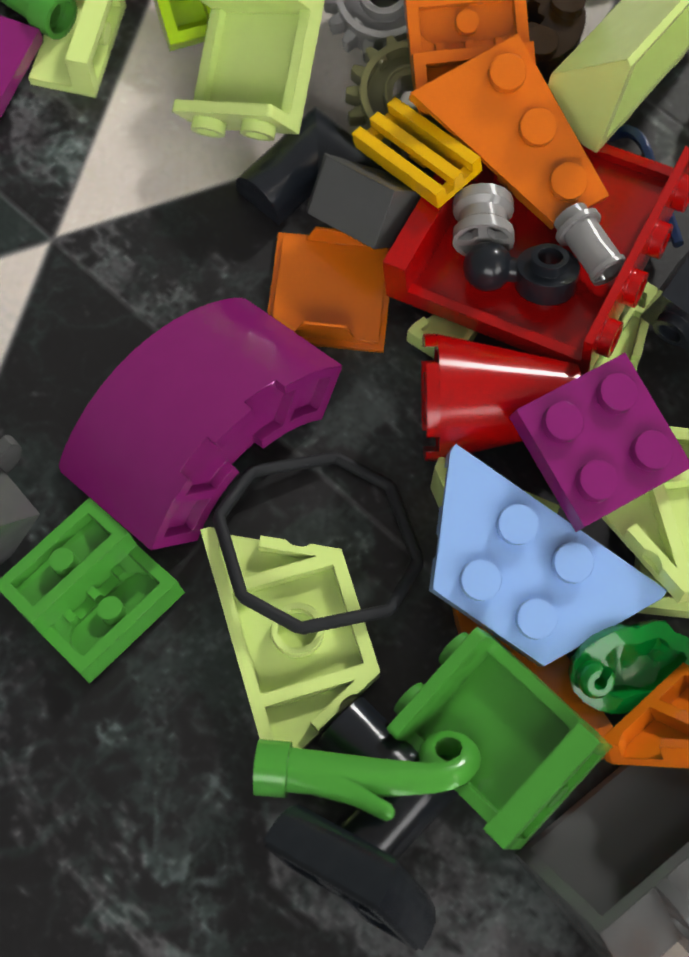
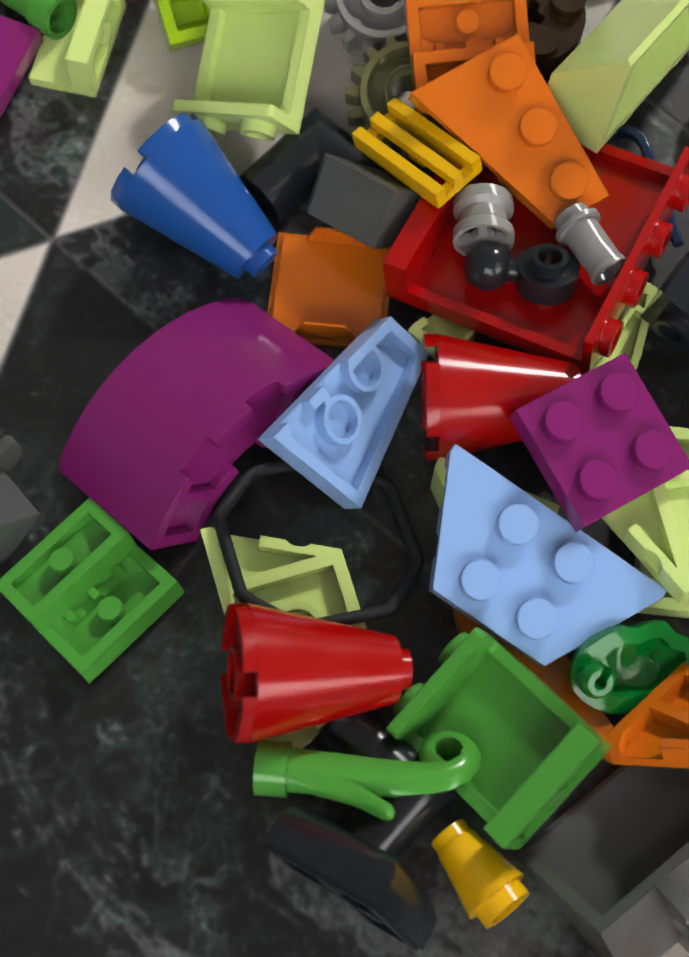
none -> blue cone [111,112,278,279]
none -> red cone [220,602,413,744]
none -> light blue wing [257,316,429,509]
none -> yellow cone [431,819,530,929]

